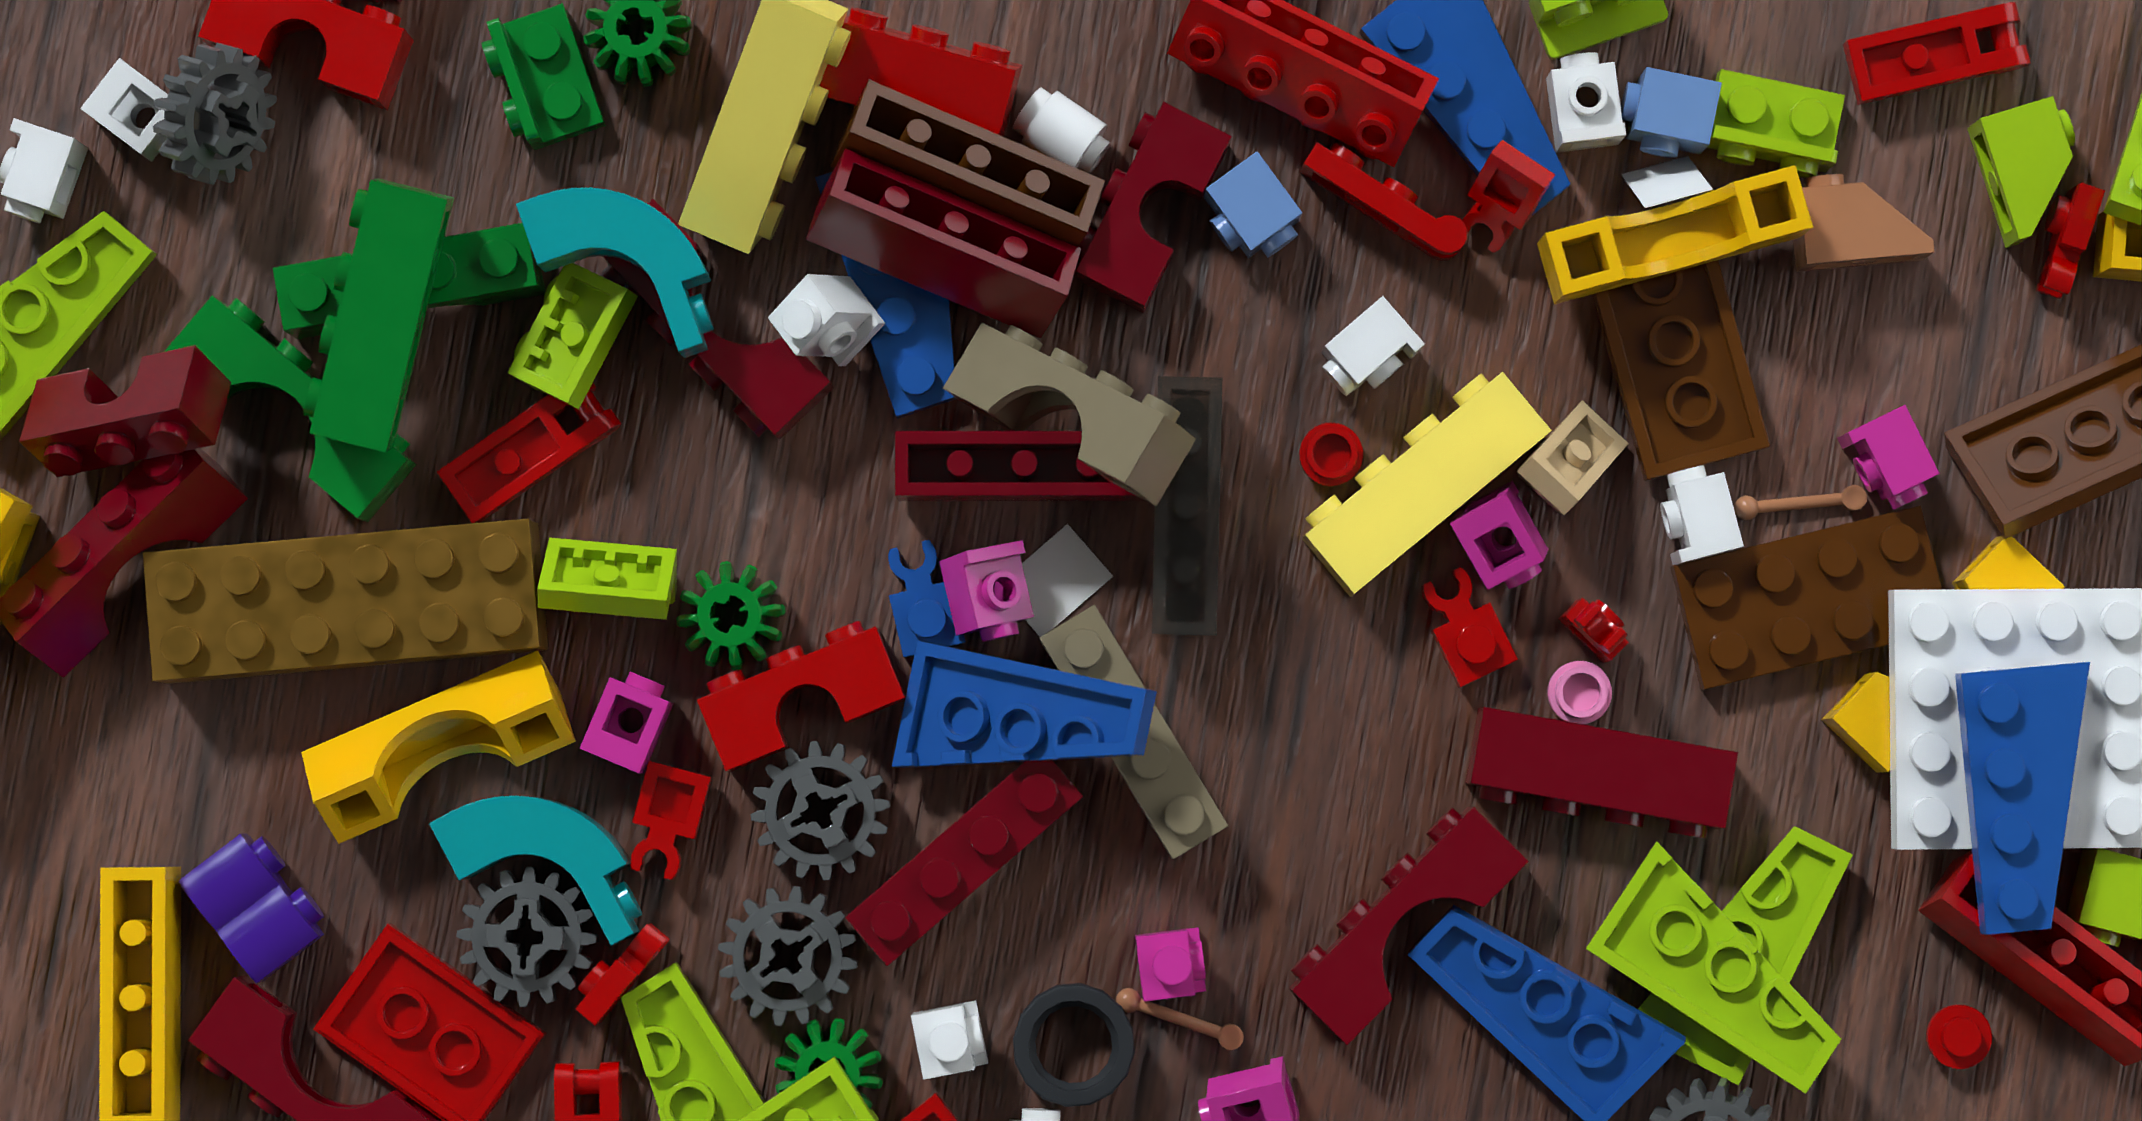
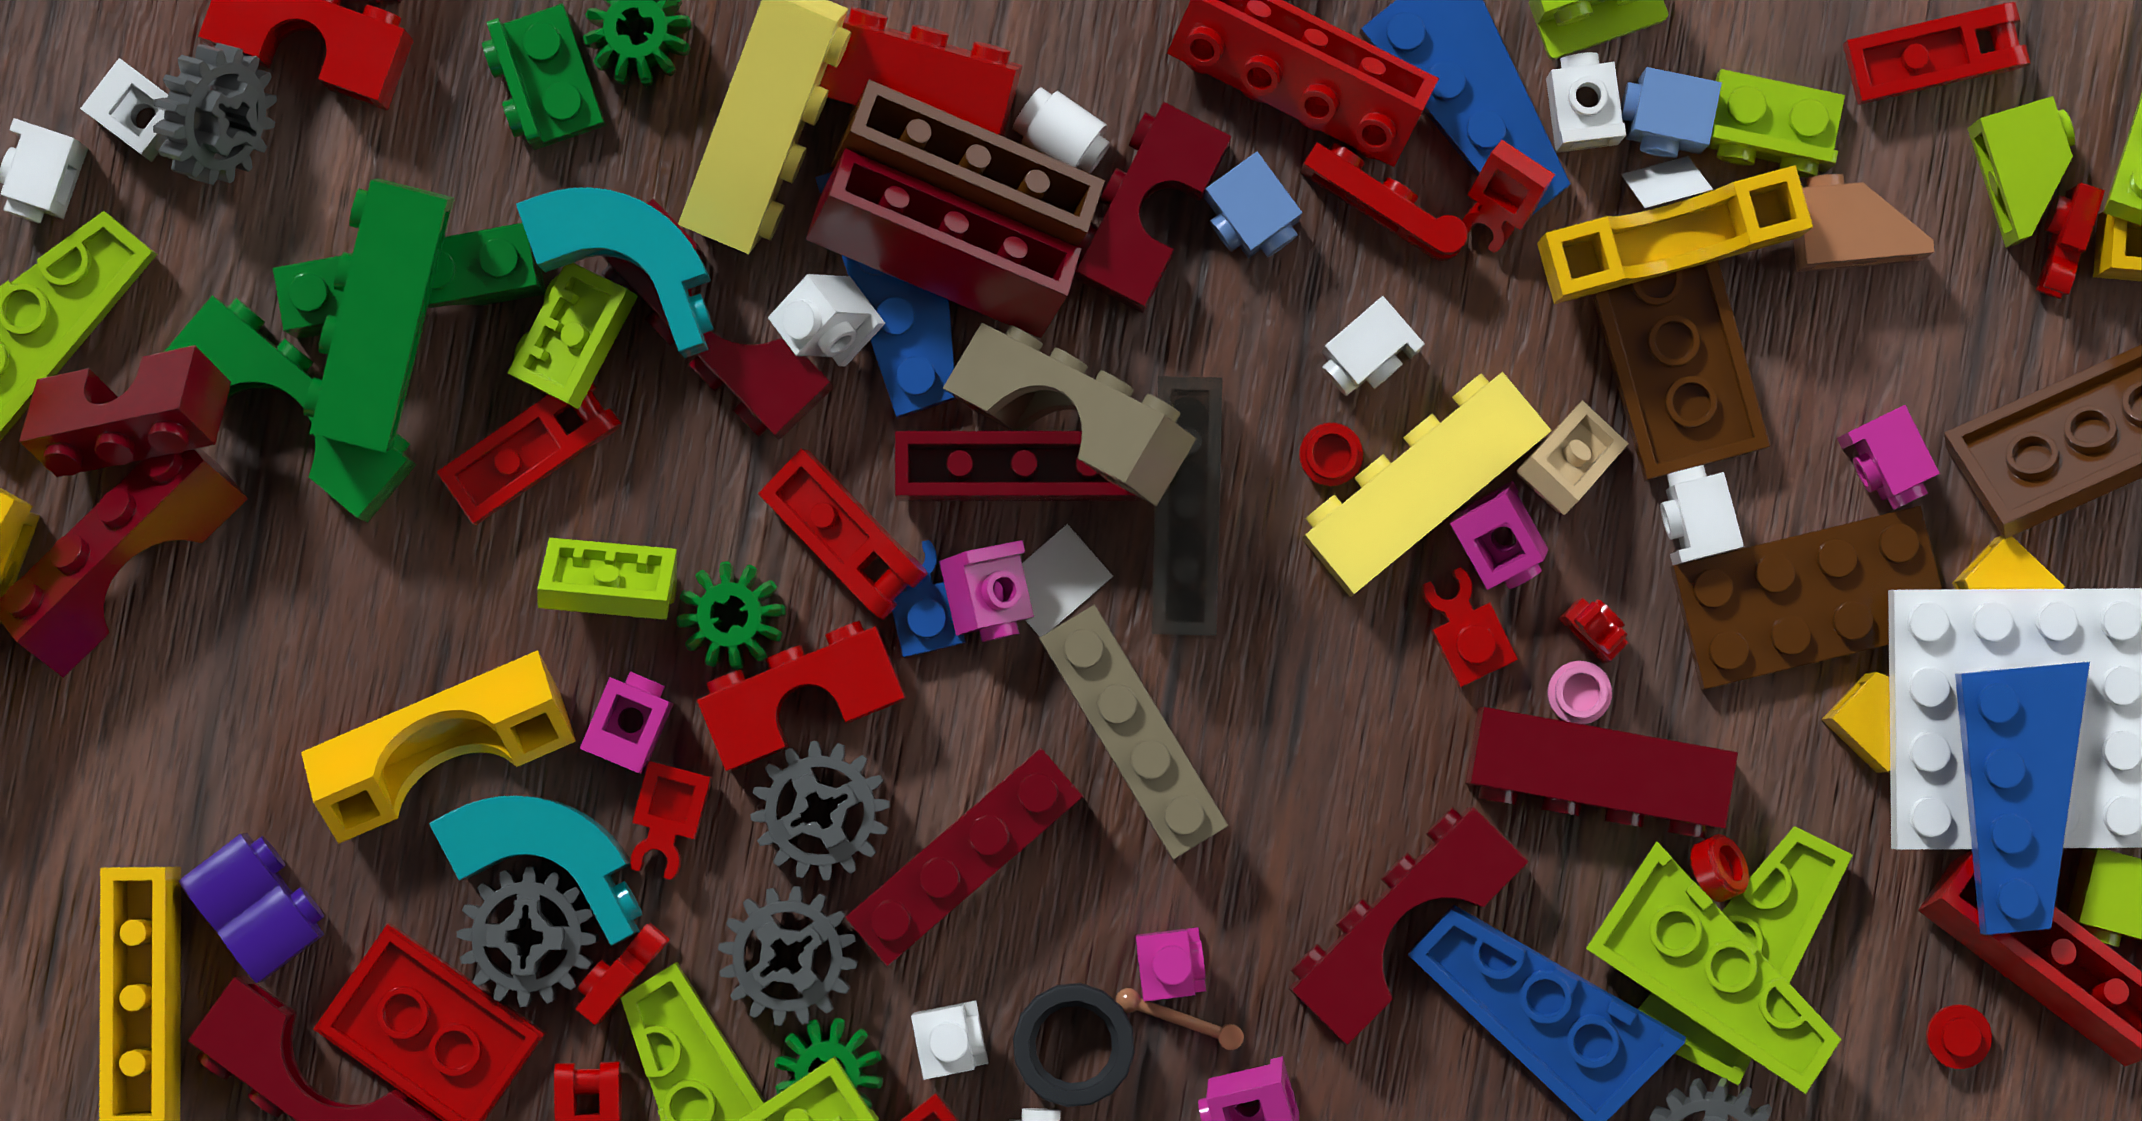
pearl gold brick [143,518,548,684] -> none
blue wing [892,641,1157,768] -> none
nougat hinge [1734,485,1867,521] -> none
none -> red plate [758,448,928,620]
none -> red tile [1691,834,1749,902]

